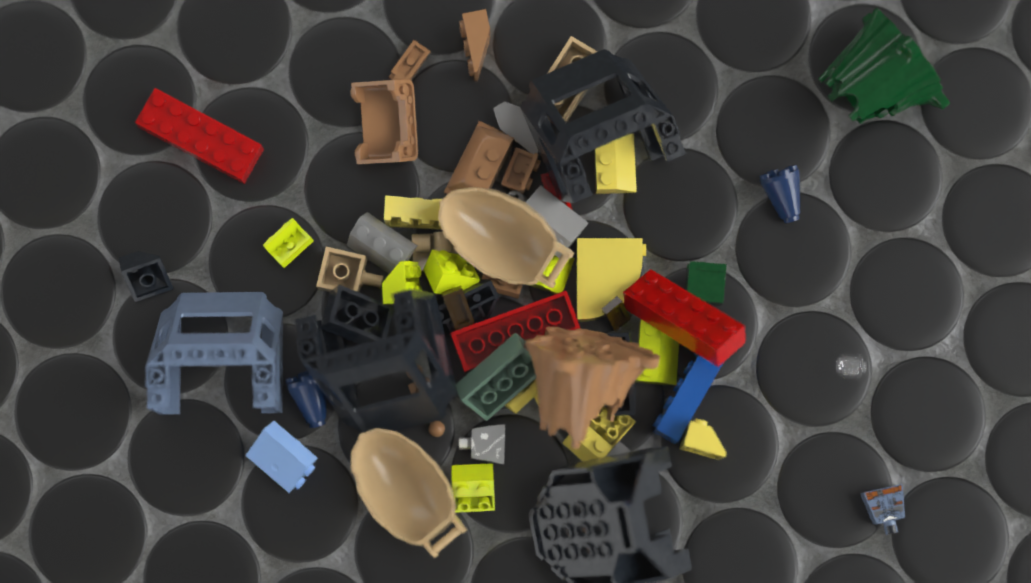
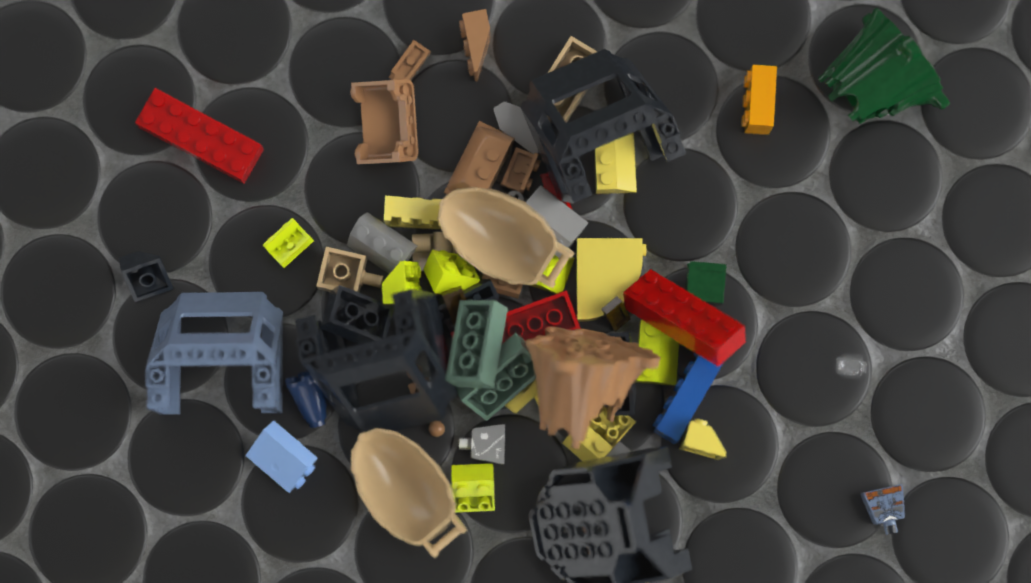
dark blue cone [759,165,800,223] -> none
none -> sand green brick [445,300,508,388]
none -> light orange brick [741,65,777,135]

